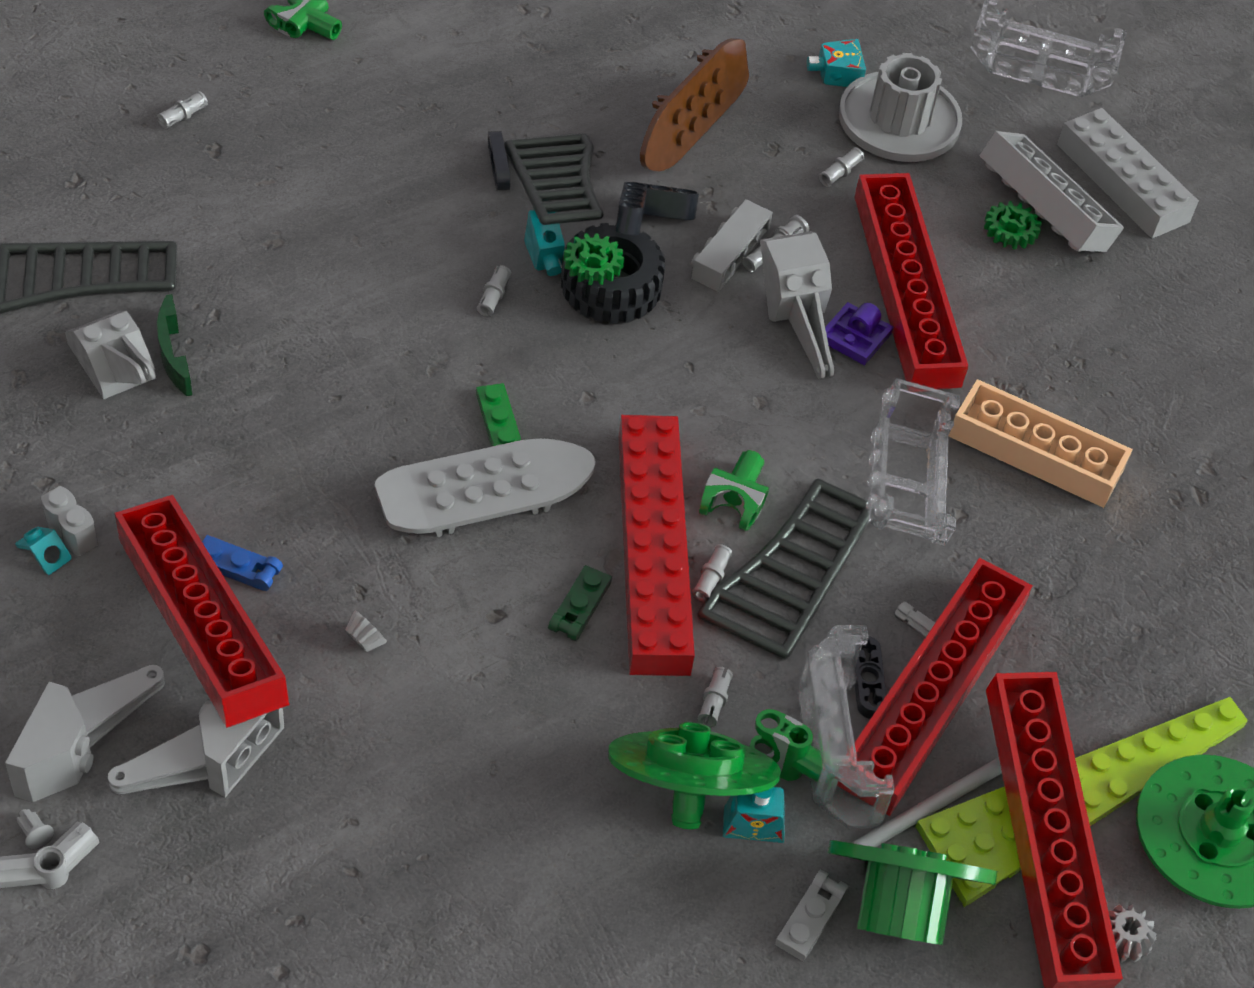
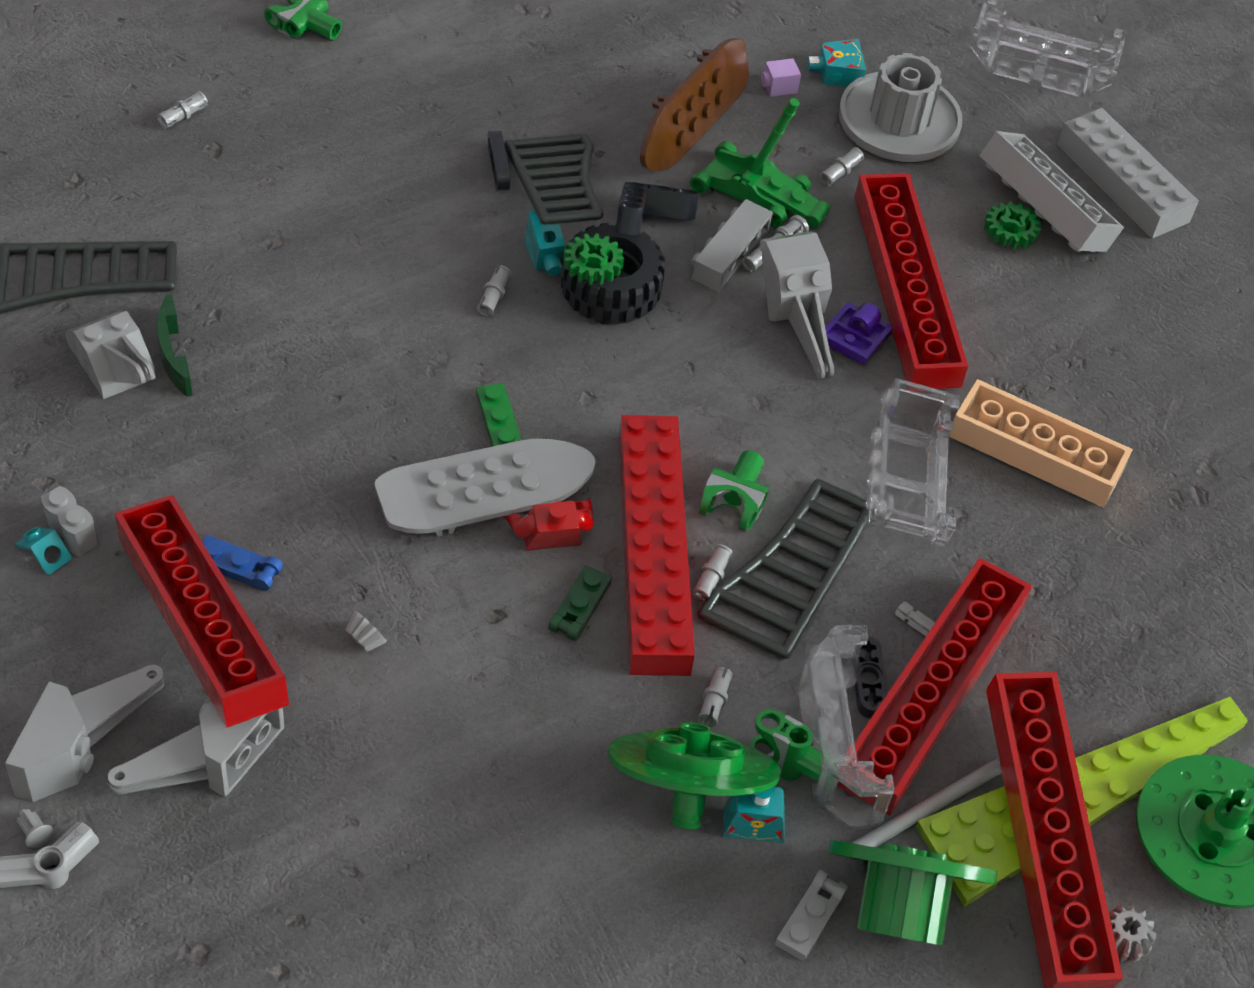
none -> red torso [502,498,593,551]
none -> green piece [689,98,830,228]
none -> lavender brick [761,58,801,97]

